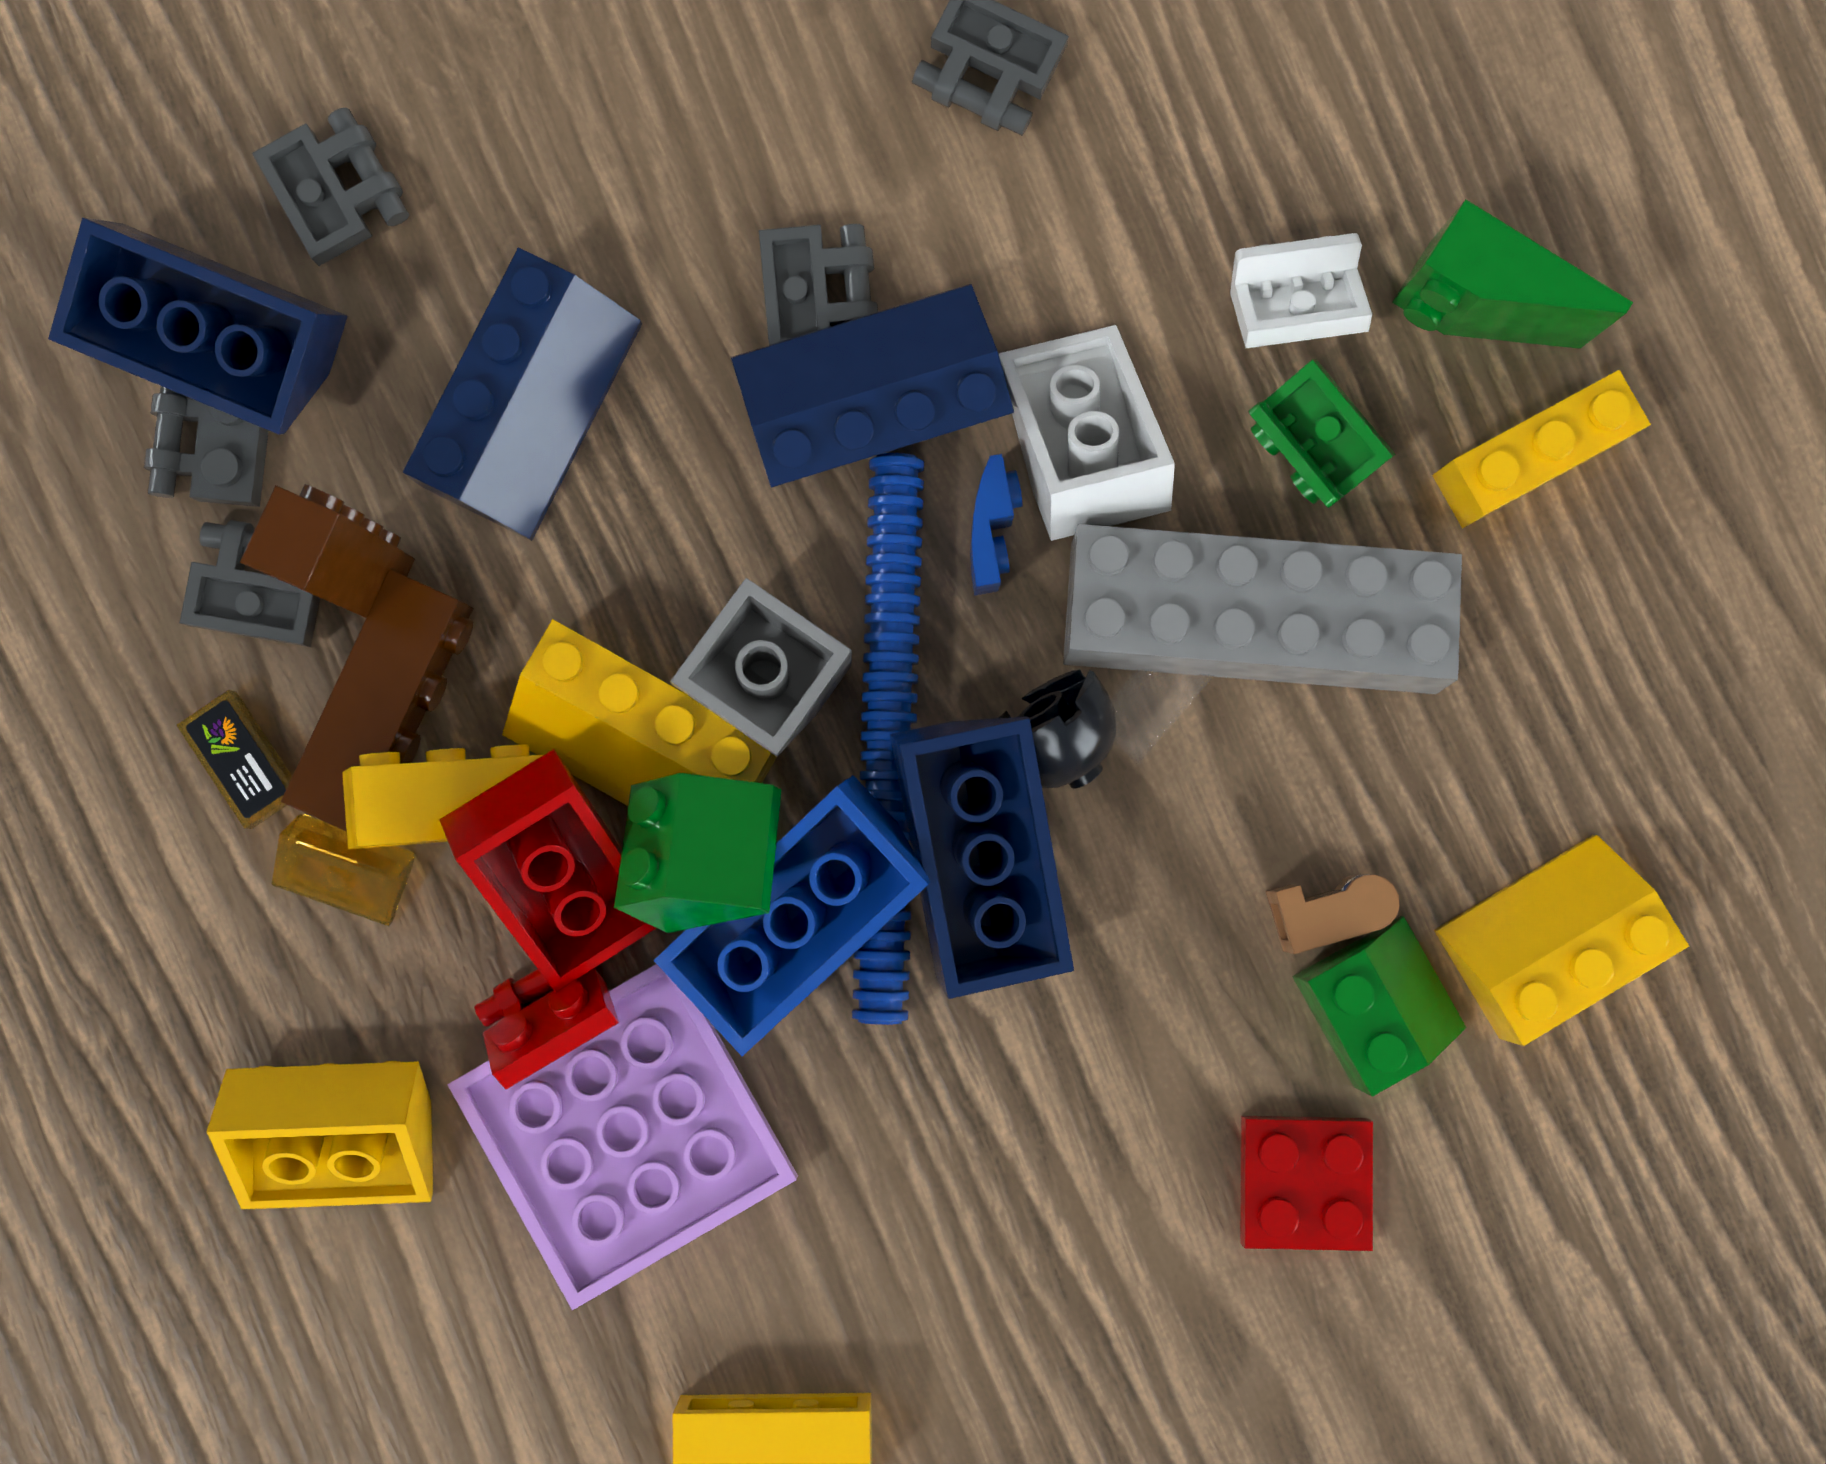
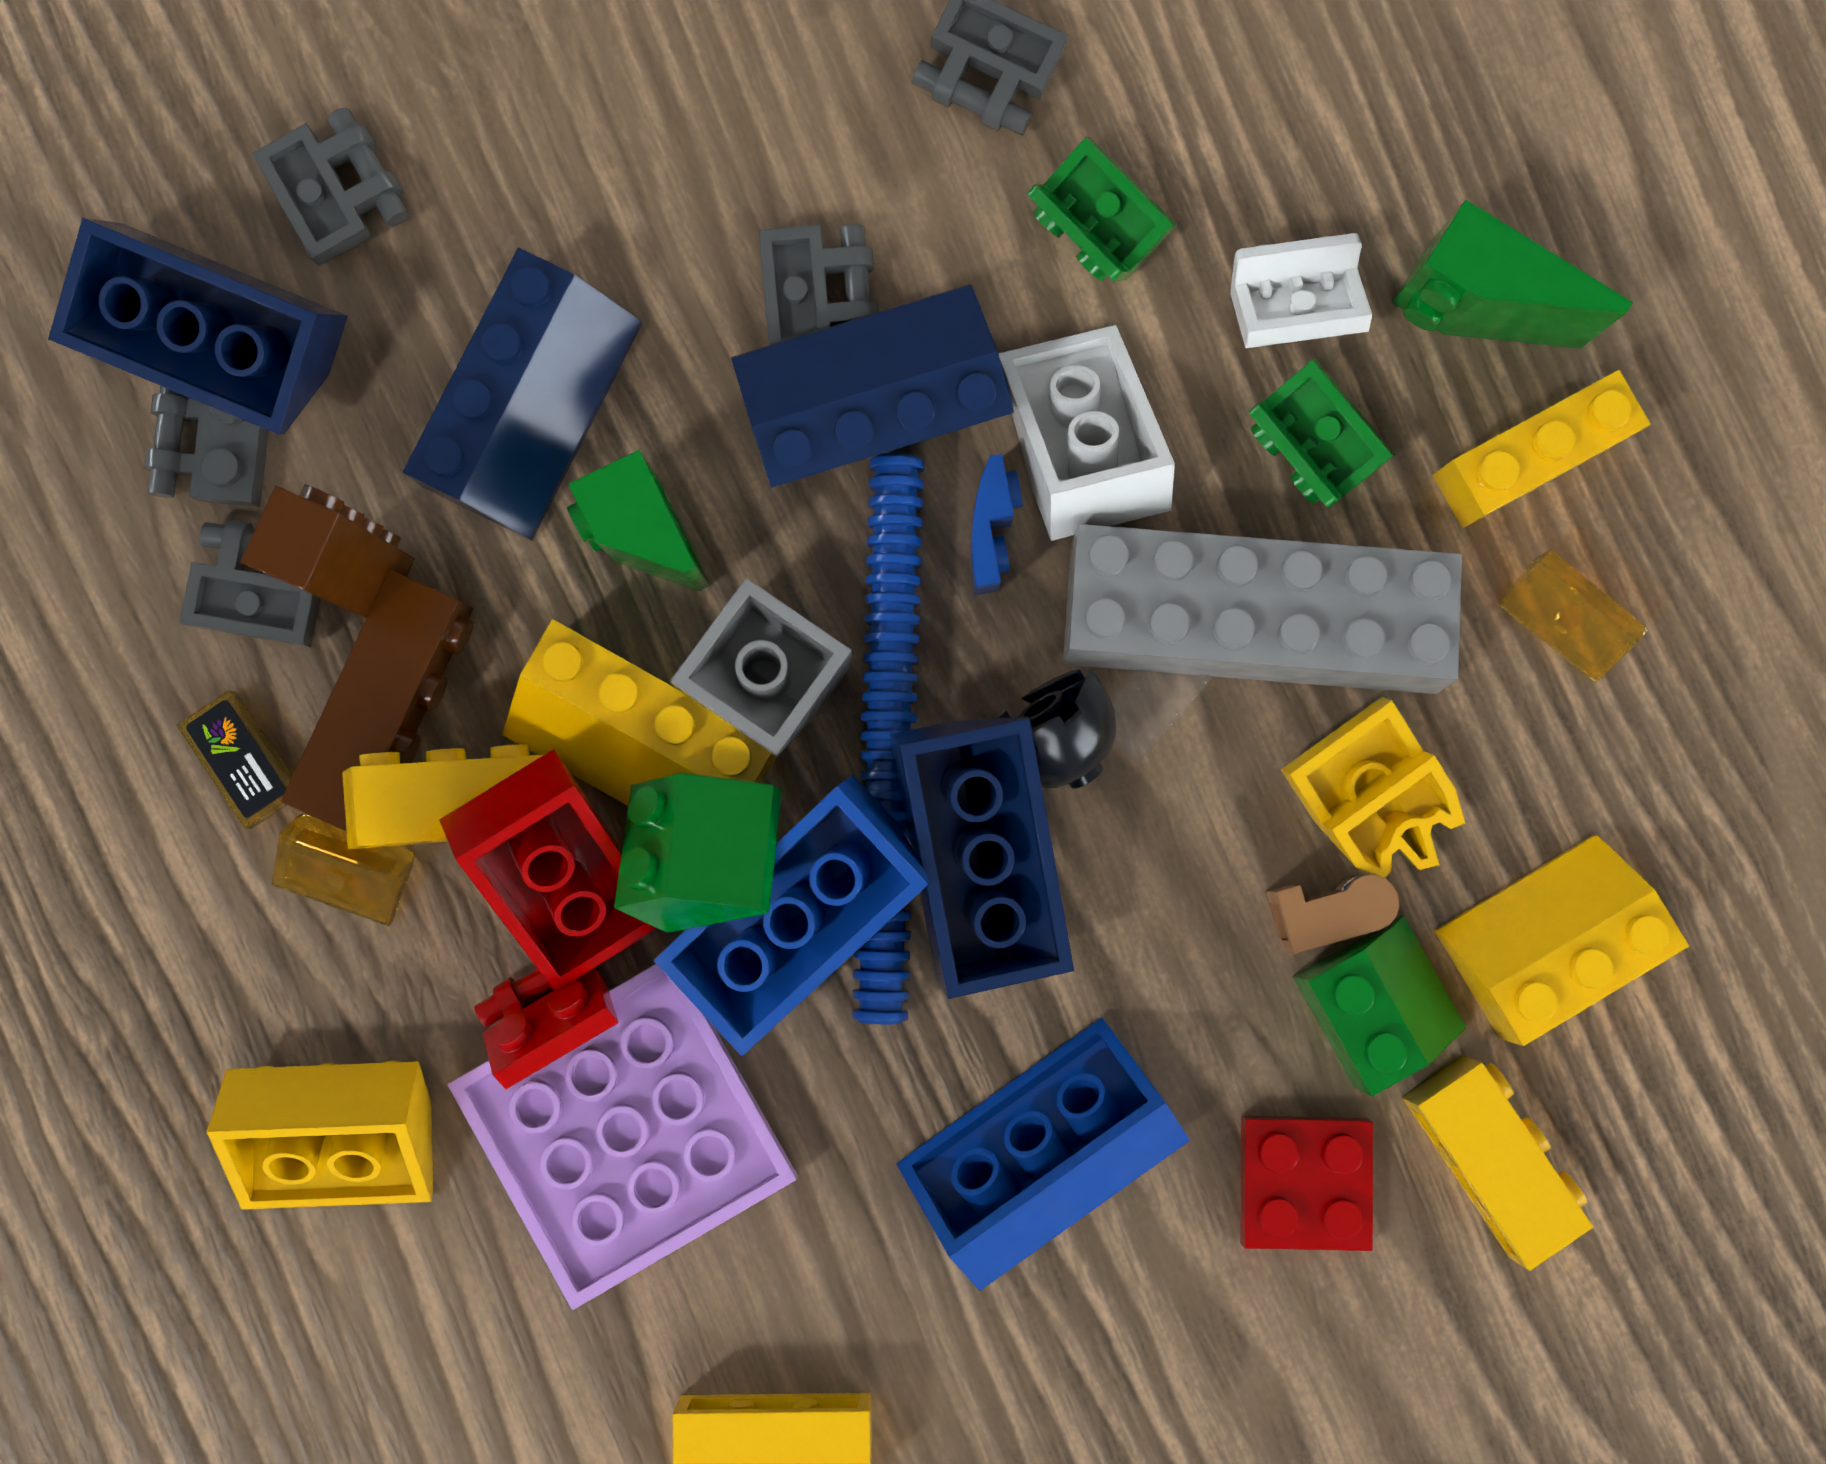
none -> green slope [567,450,710,591]
none -> blue slope [896,1018,1190,1291]
none -> green bracket [1027,136,1178,281]
none -> yellow plate [1281,697,1466,878]
none -> yellow brick [1402,1056,1594,1271]
none -> clear yellow slope [1498,550,1648,683]

